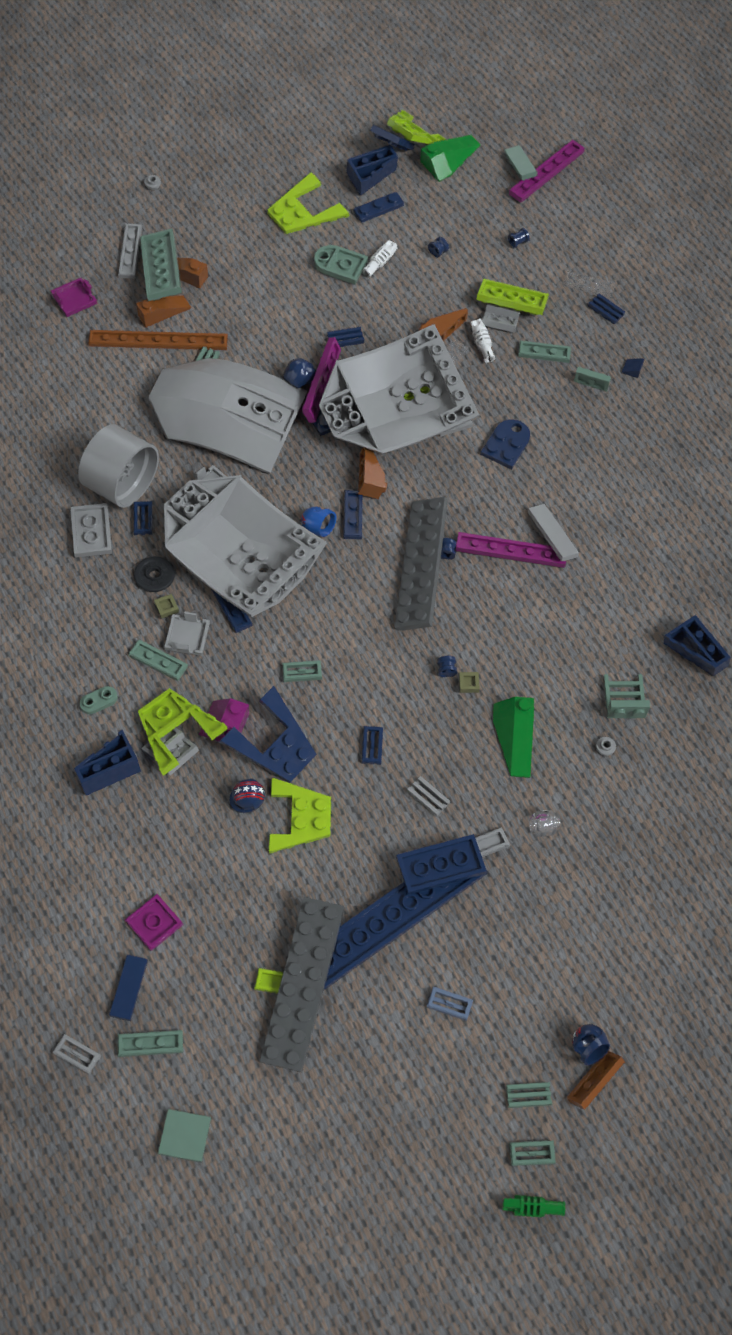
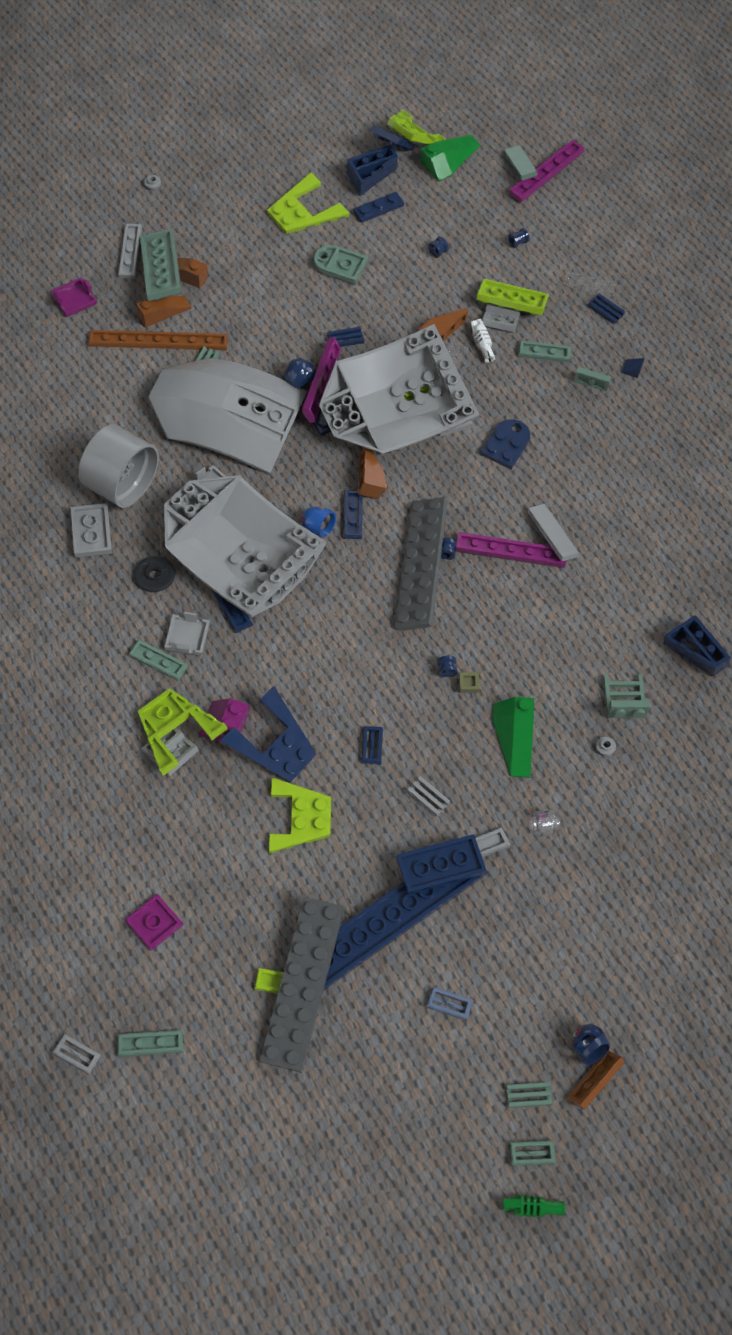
dark blue wedge [74,730,141,796] -> none
sand green plate [80,686,118,714] -> none
dark blue tile [110,954,148,1021] -> none
dark blue tile [134,501,153,535] -> none
olive plate [154,594,179,619] -> none
sand green tile [158,1109,211,1163] -> none
dark blue helmet [229,778,265,813] -> none
sand green tile [282,660,322,682] -> none
white hinge [362,240,397,278] -> none

